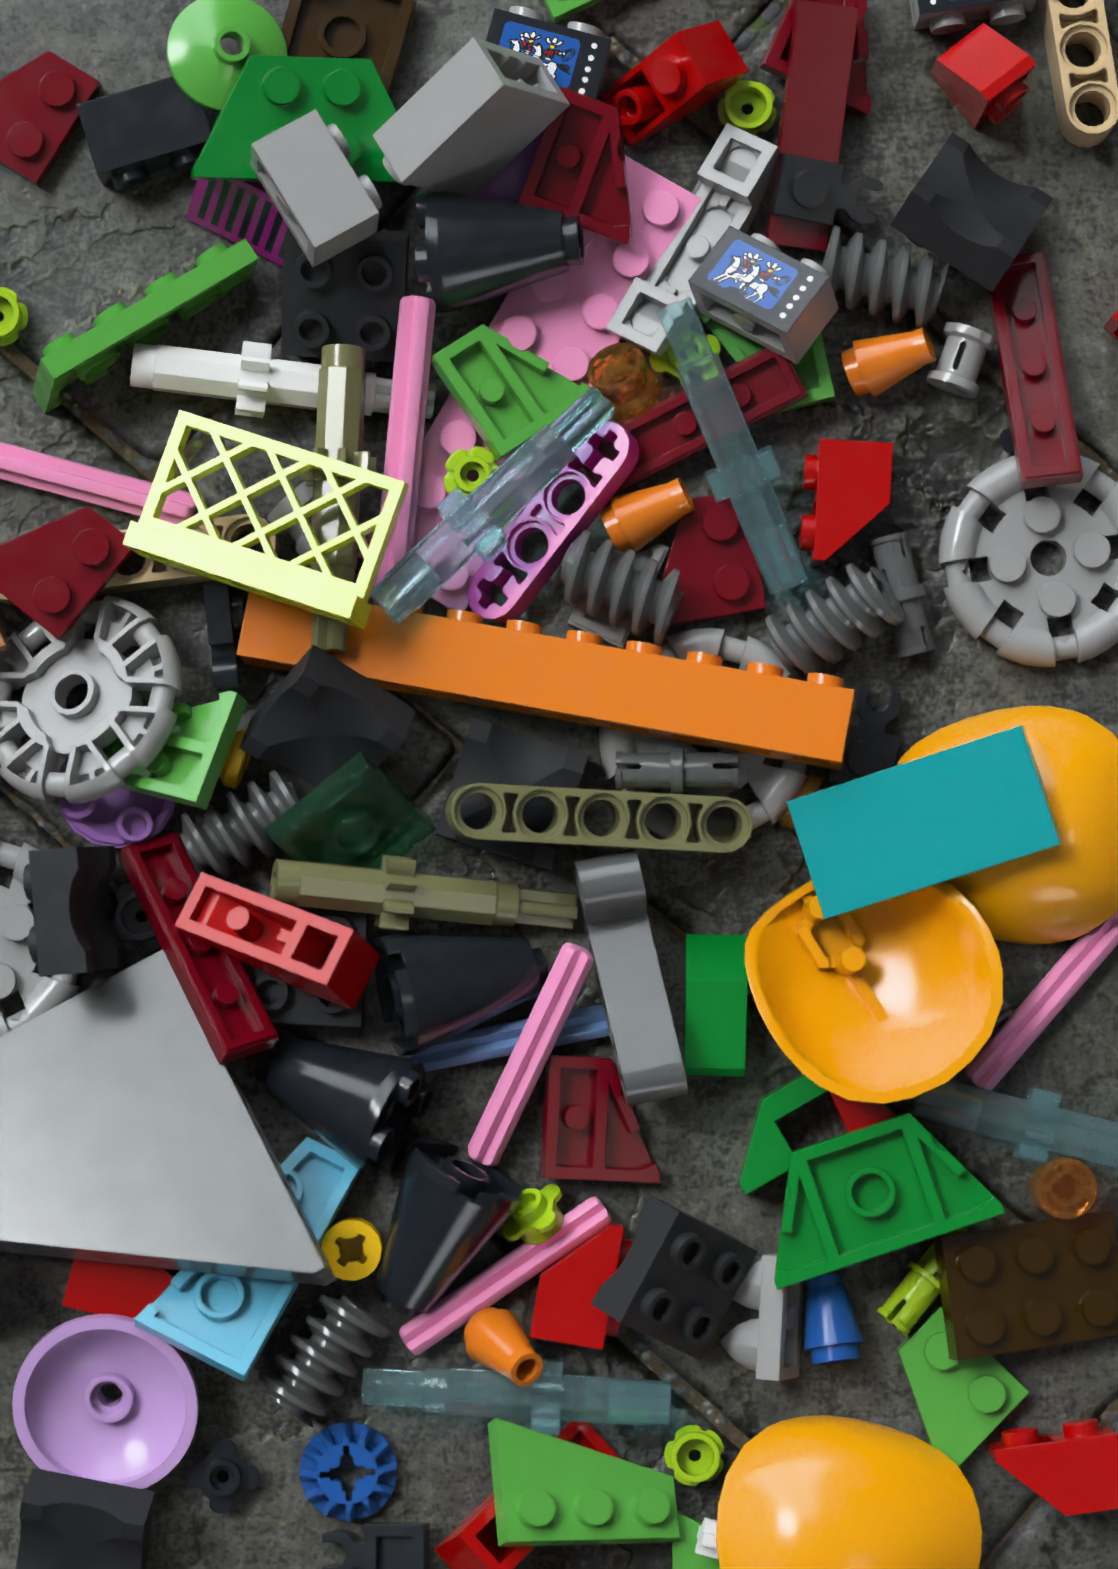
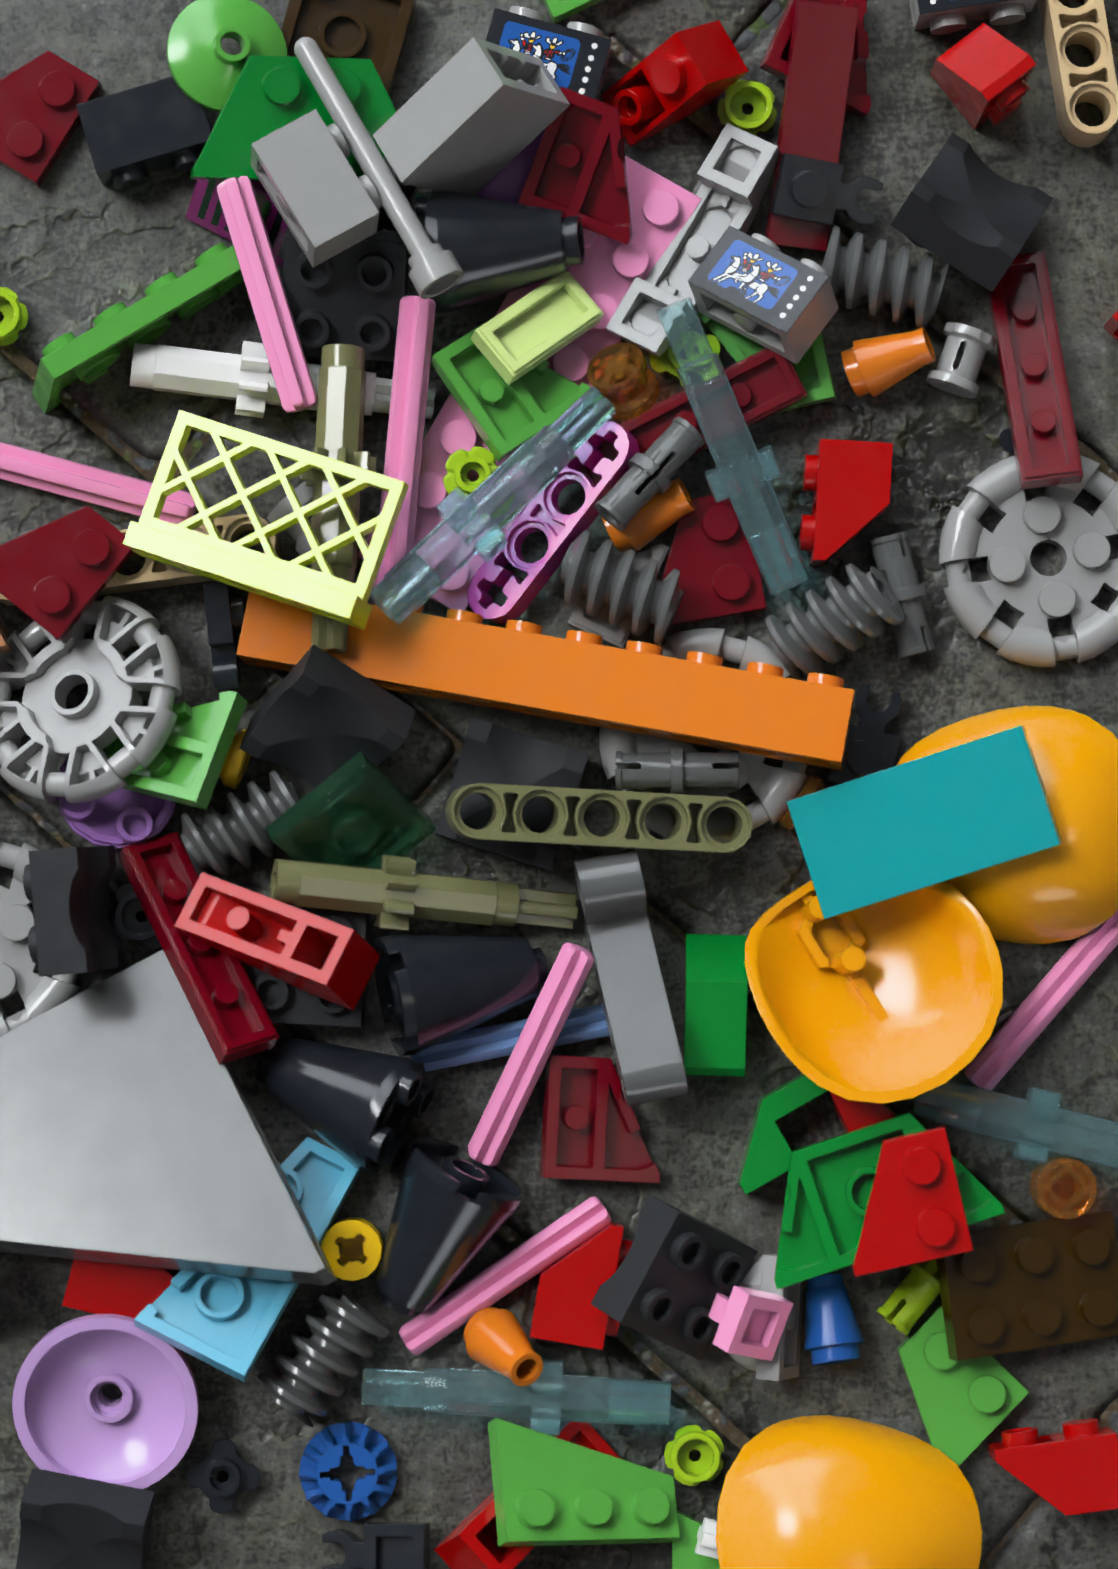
lime plate [502,1184,564,1245] -> none
none -> bright pink axle [217,176,318,413]
none -> light grey piece [294,37,464,299]
none -> yellowish green tile [471,271,604,386]
none -> dark grey pin [594,417,705,531]
none -> bright pink tile [708,1286,793,1361]
none -> red wing [852,1126,973,1277]

